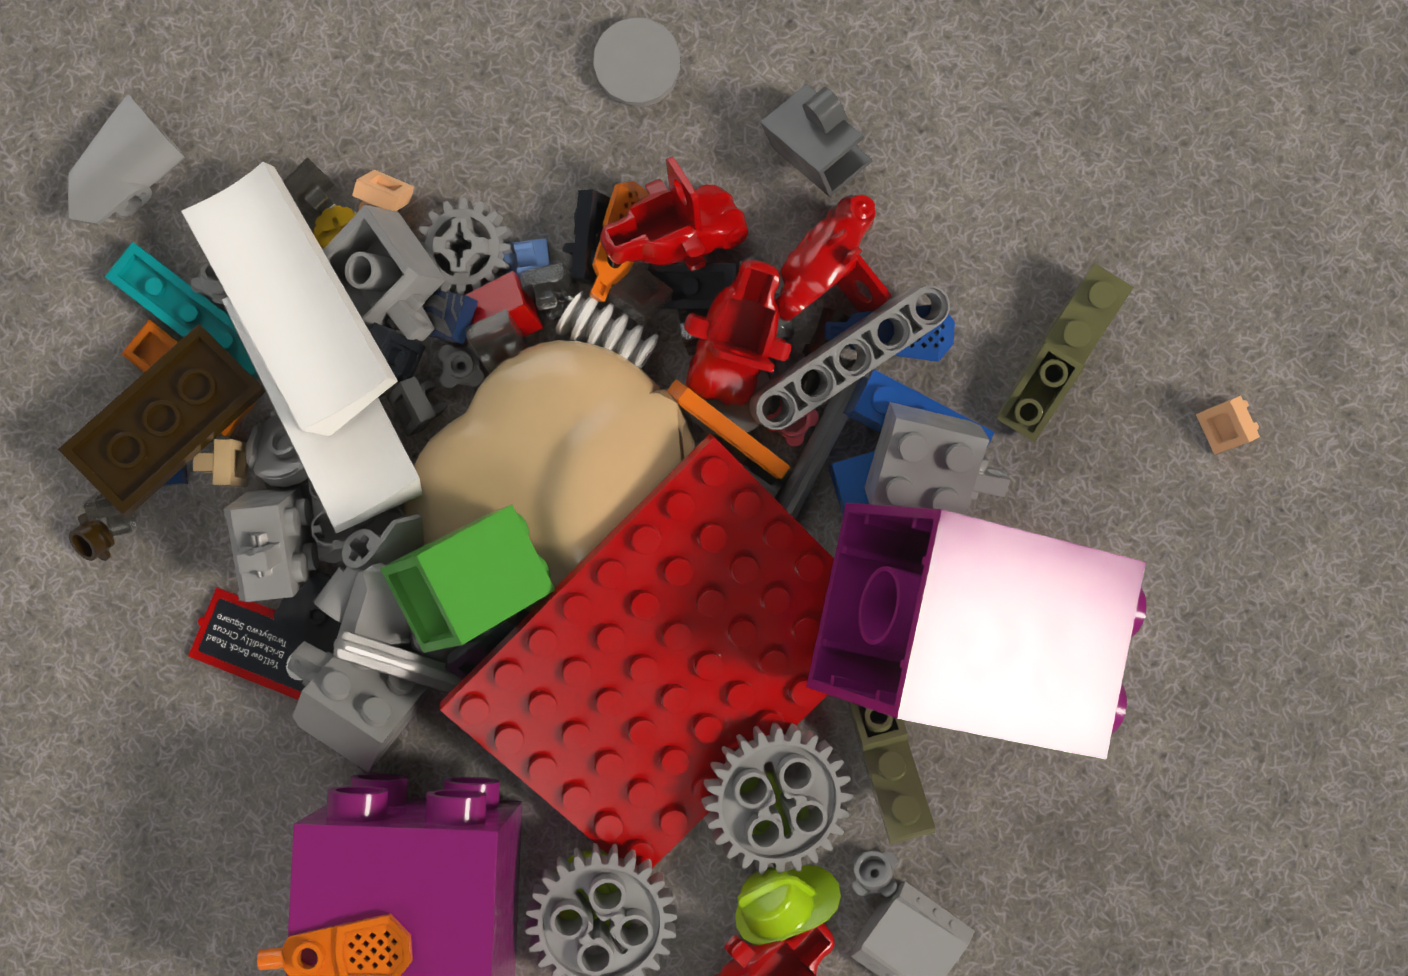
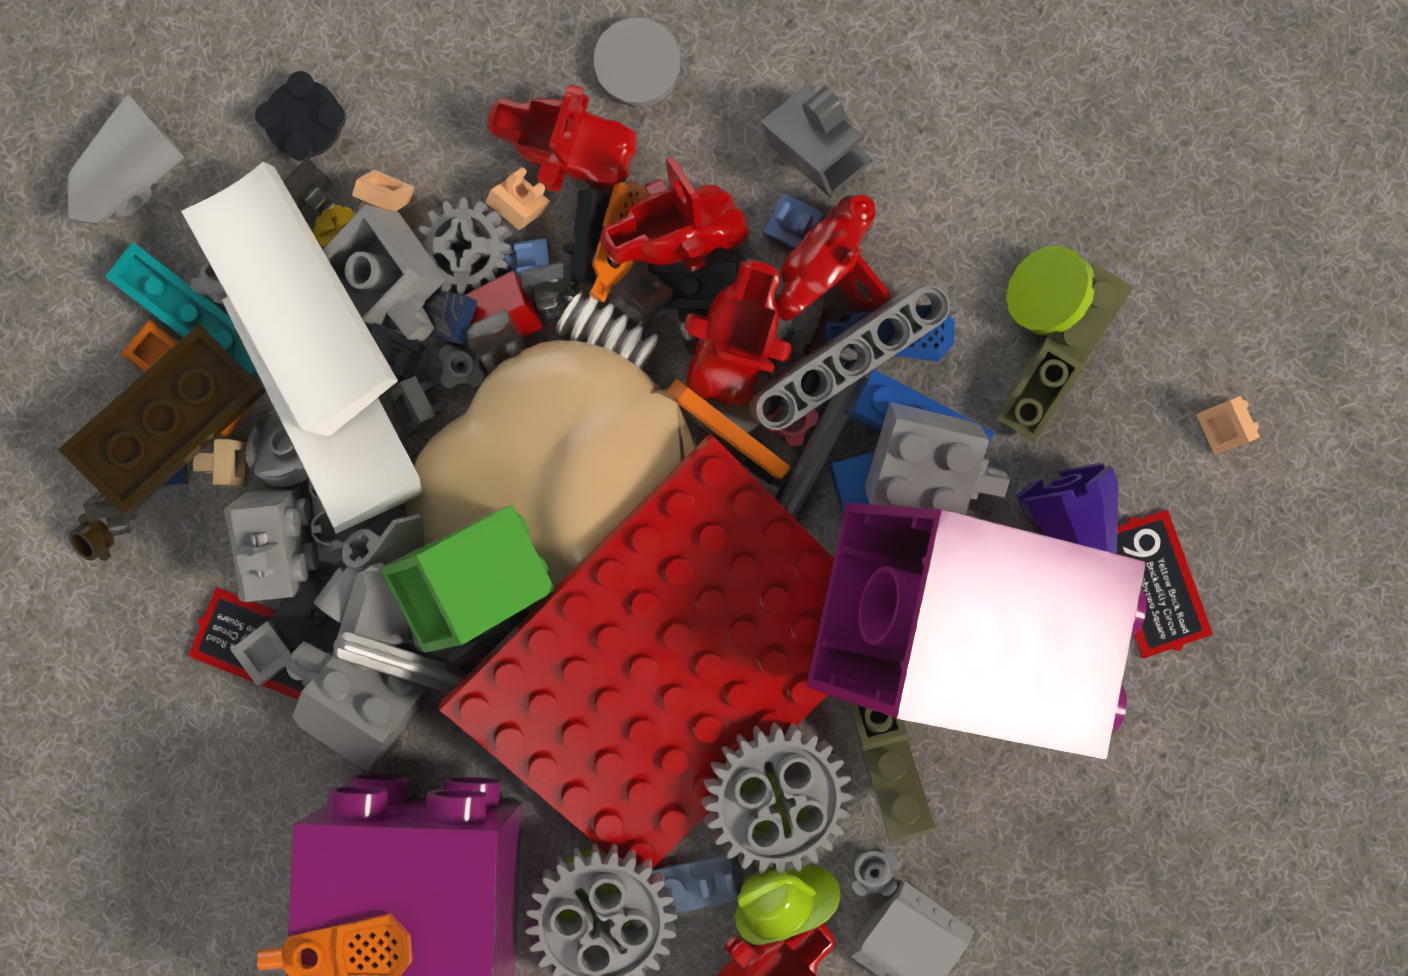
none -> light grey plate [230,621,294,686]
none -> black piece [255,71,347,161]
none -> light nougat tile [485,167,550,230]
none -> red piece [487,85,637,192]
none -> sand blue plate [650,854,741,913]
none -> medium blue tile [763,193,823,250]
none -> lime tile [1006,246,1095,335]
none -> dark purple cone [1016,463,1118,554]
none -> black piece [1117,509,1213,659]

